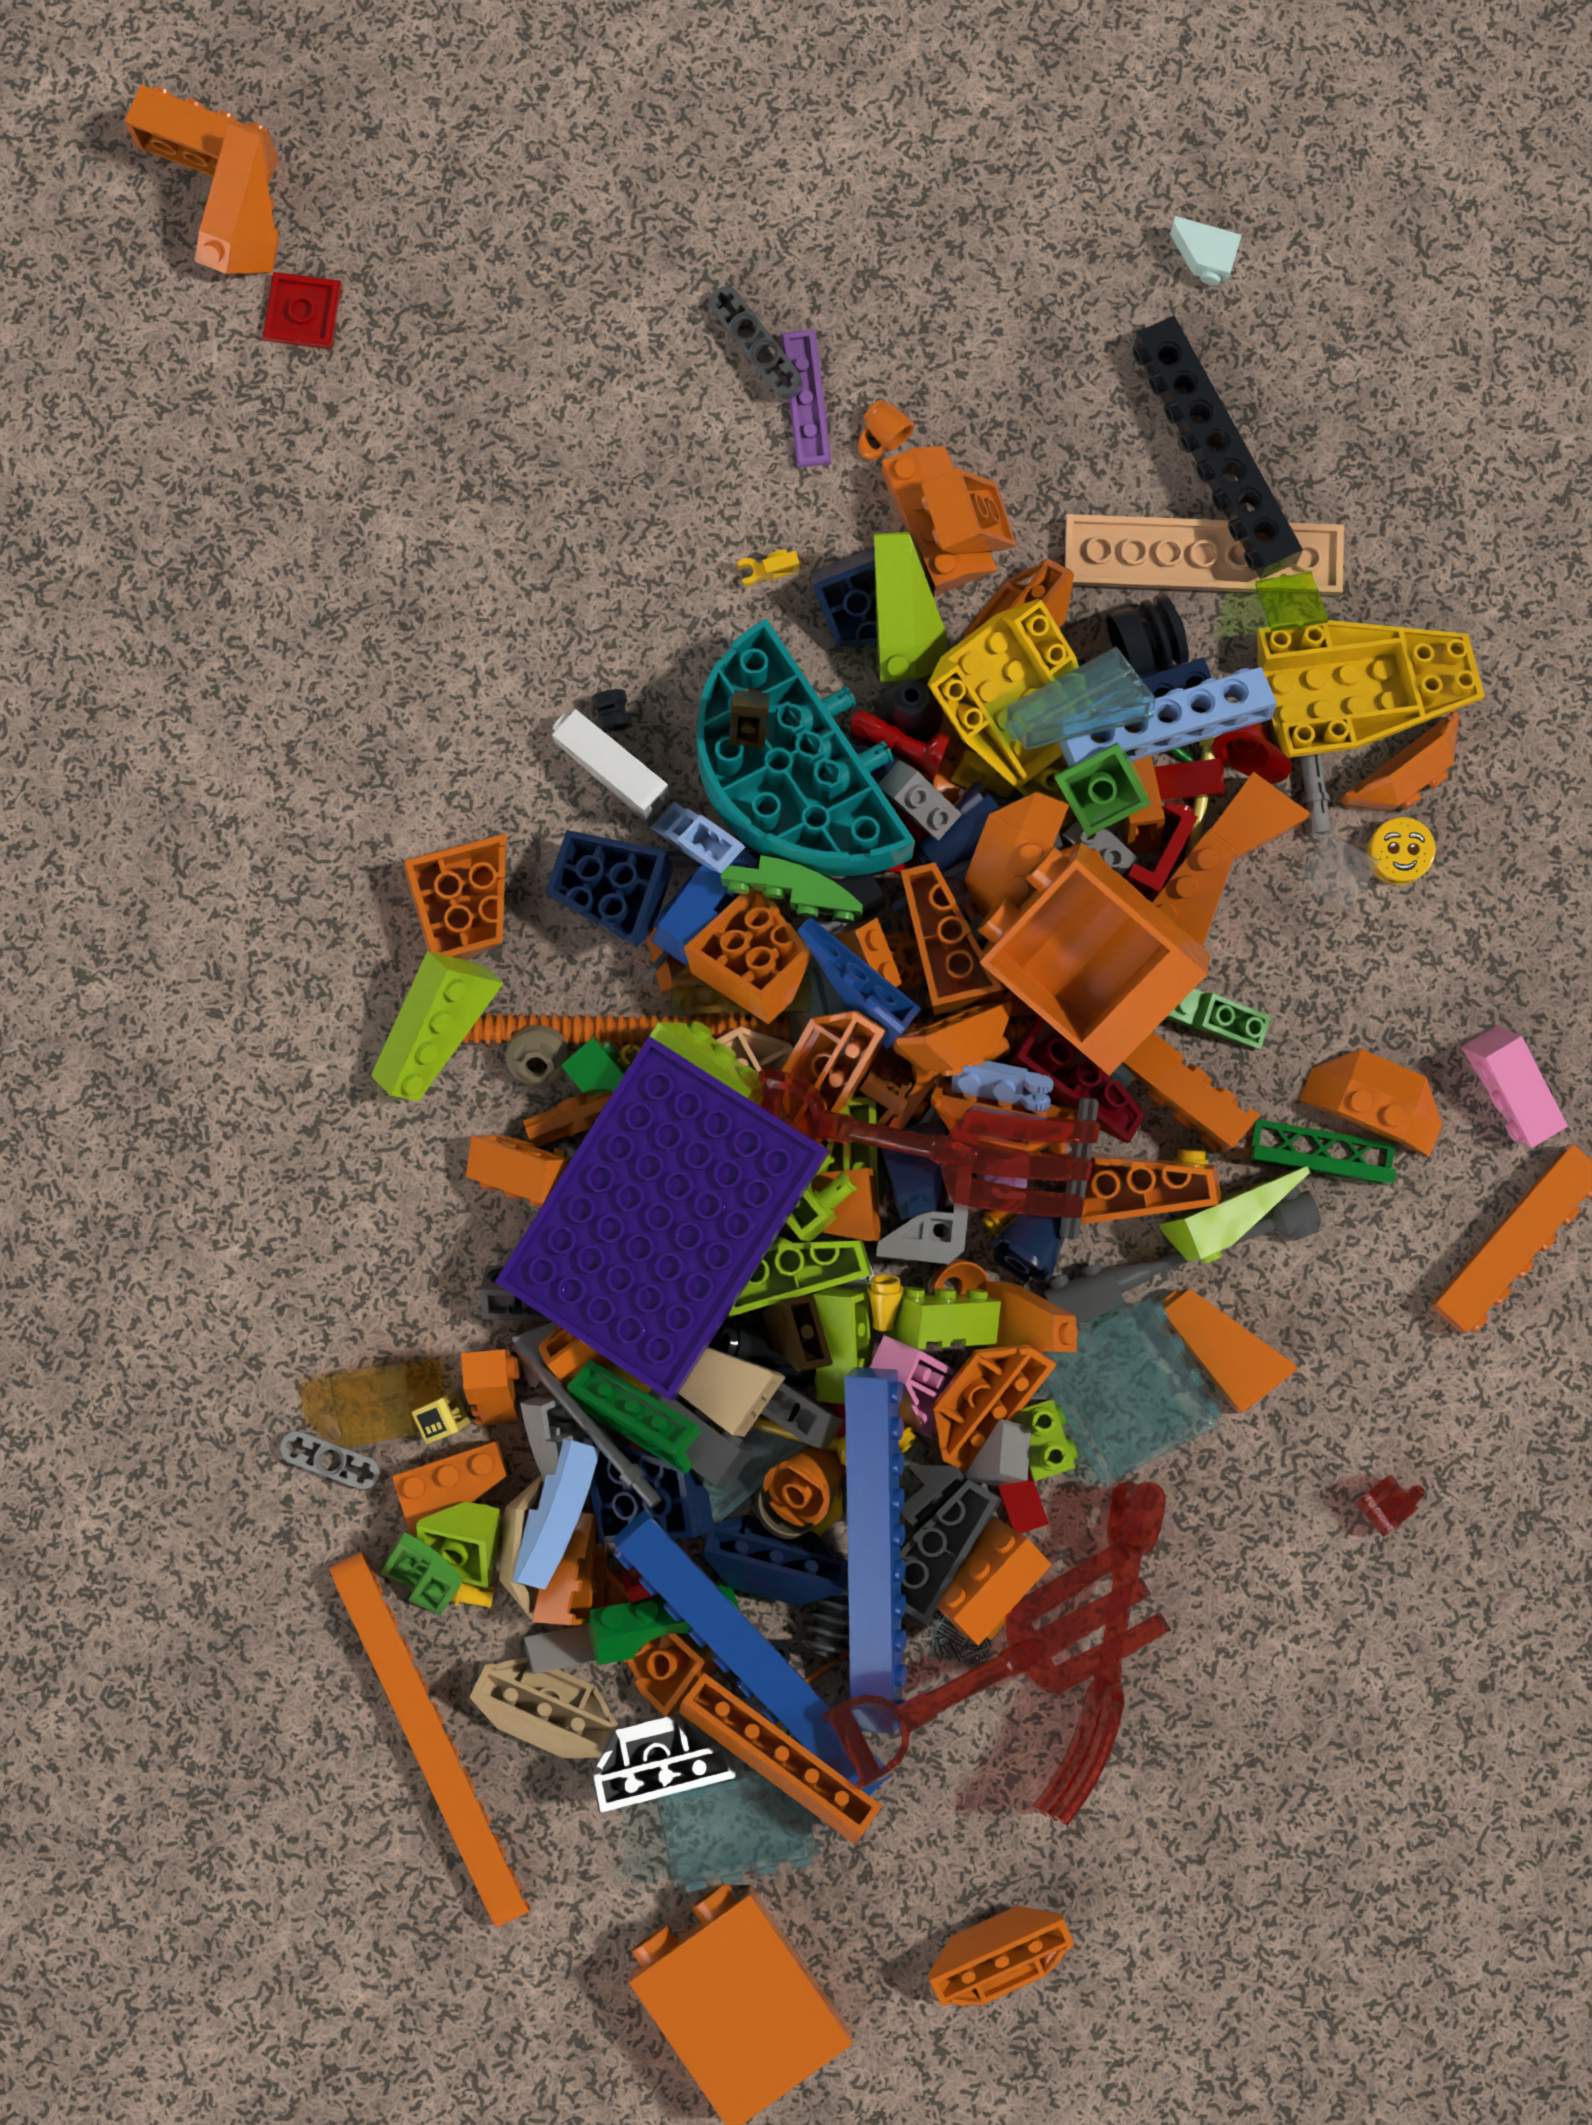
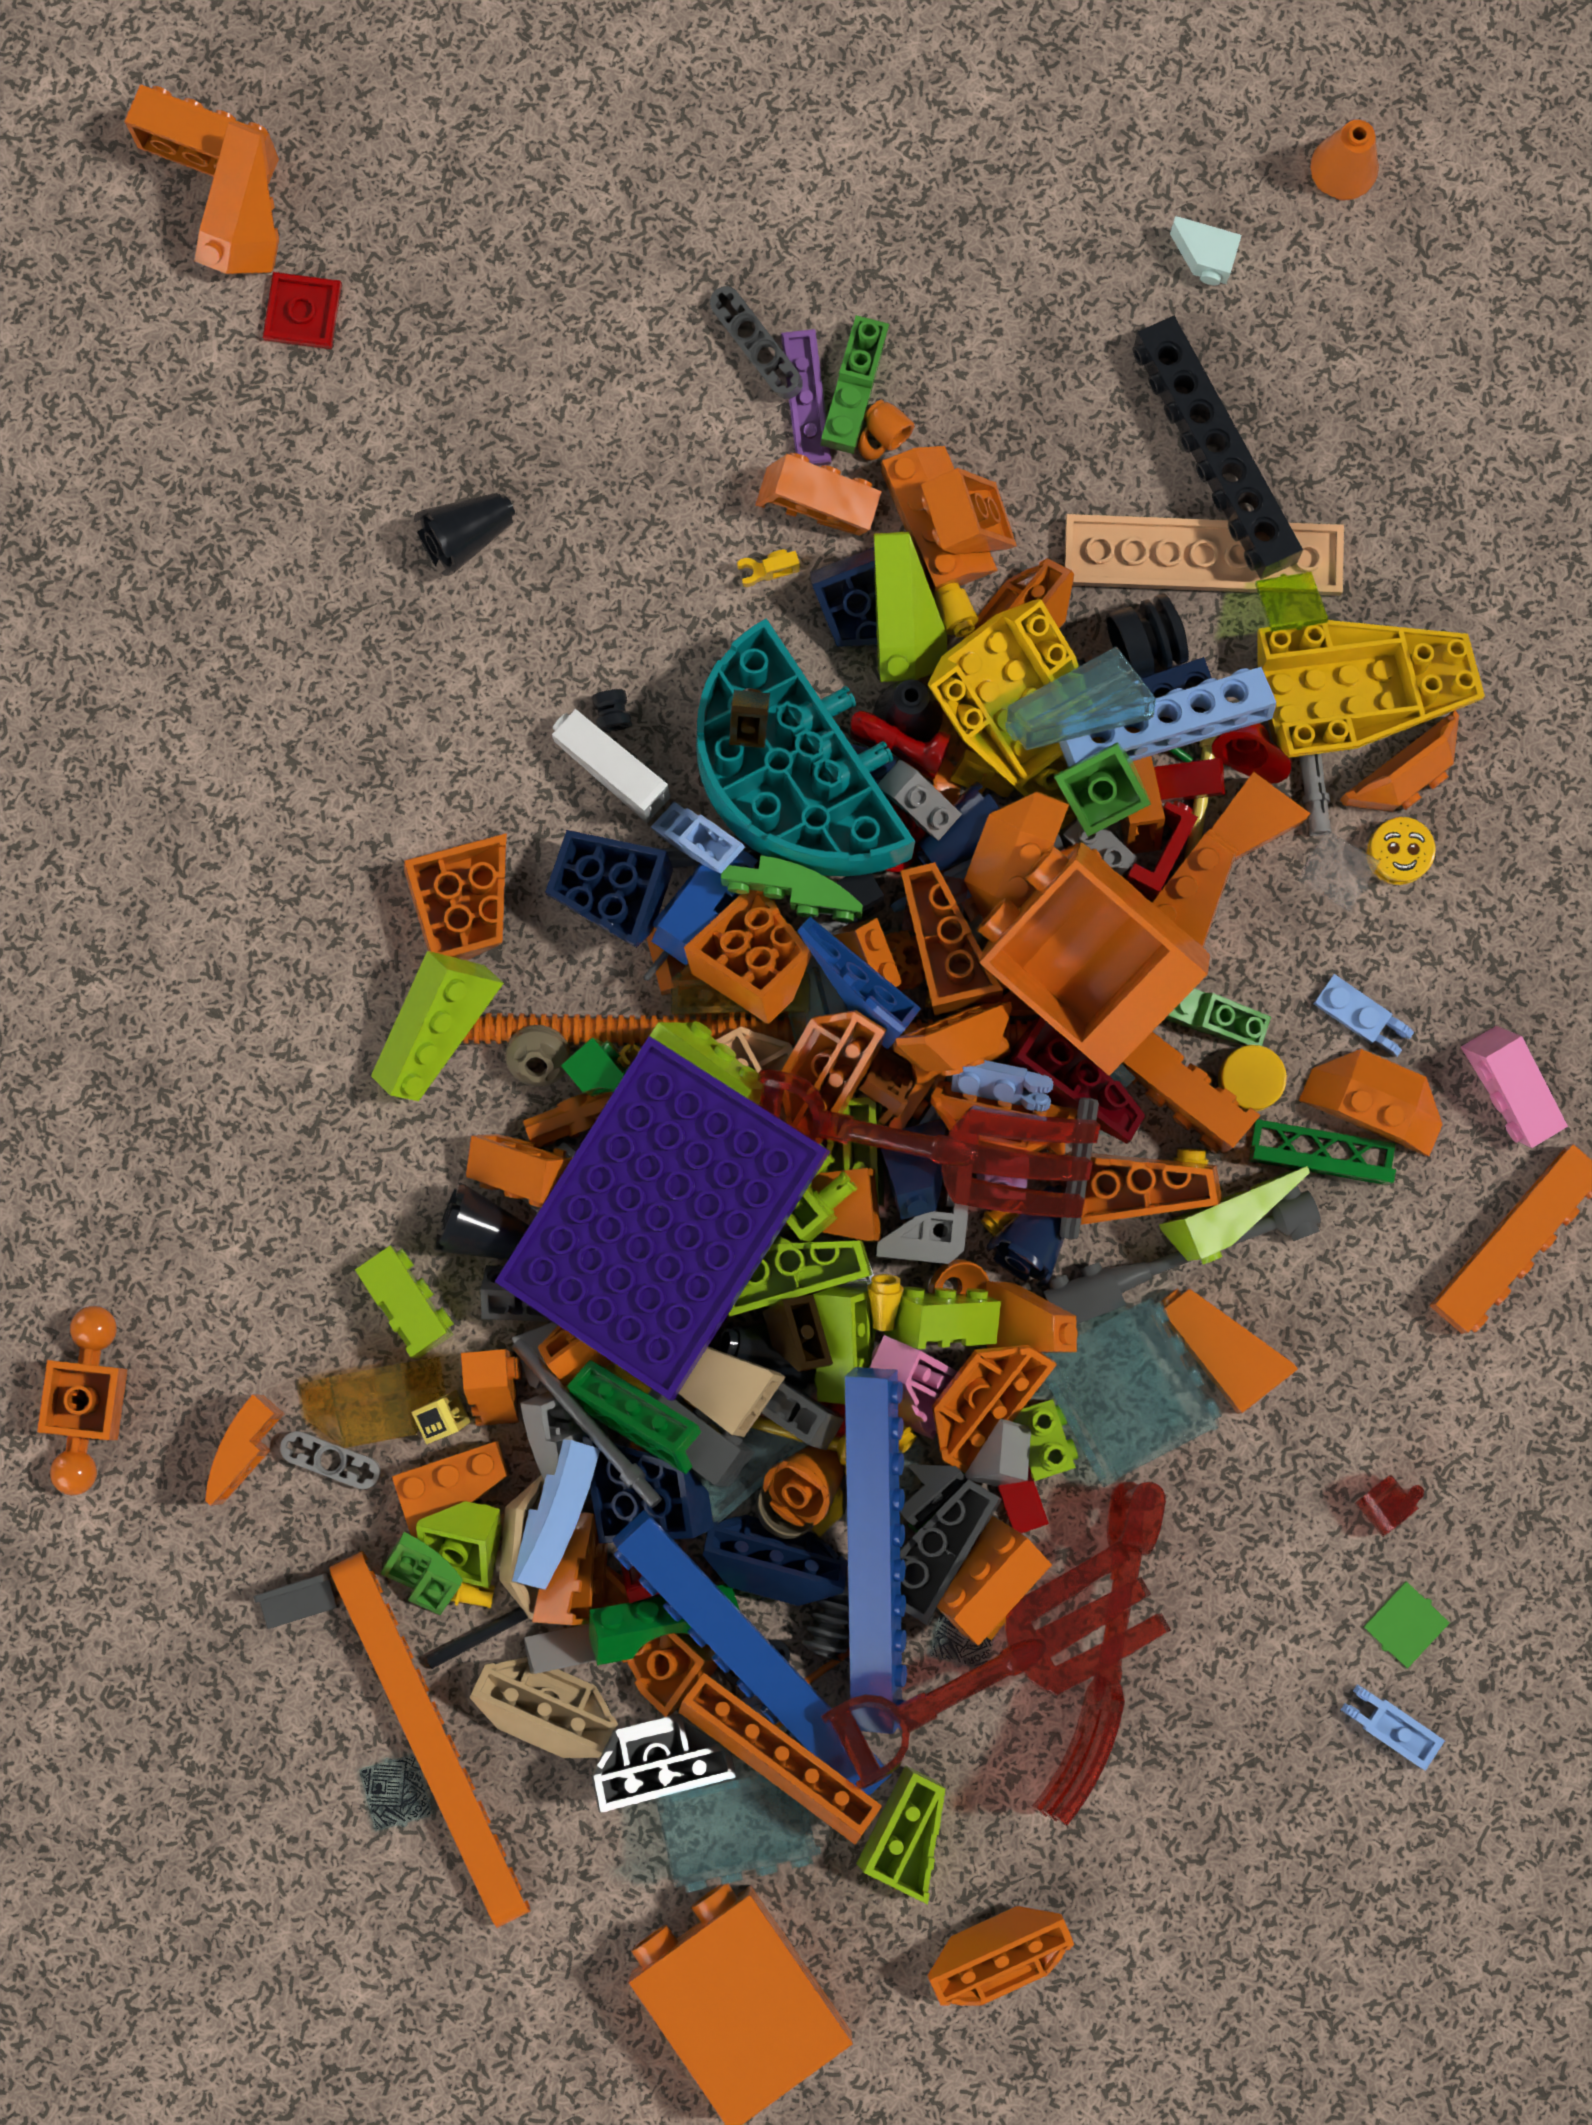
none -> orange brick [37,1306,128,1496]
none -> orange slope [205,1394,284,1506]
none -> dark grey panel [254,1573,338,1629]
none -> lime wedge [355,1245,454,1359]
none -> clear light blue piece [359,1754,433,1832]
none -> black cone [414,493,515,576]
none -> black bar [426,1607,528,1669]
none -> black cone [434,1182,529,1260]
none -> orange wedge [755,453,882,536]
none -> bright green slope [820,315,889,454]
none -> lime wedge [856,1765,946,1905]
none -> yellow brick [933,583,978,637]
none -> yellow head [1218,1045,1287,1112]
none -> orange cone [1310,120,1379,201]
none -> light blue hinge [1313,974,1414,1057]
none -> light blue hinge [1341,1684,1445,1771]
none -> bright green piece [1364,1581,1450,1669]

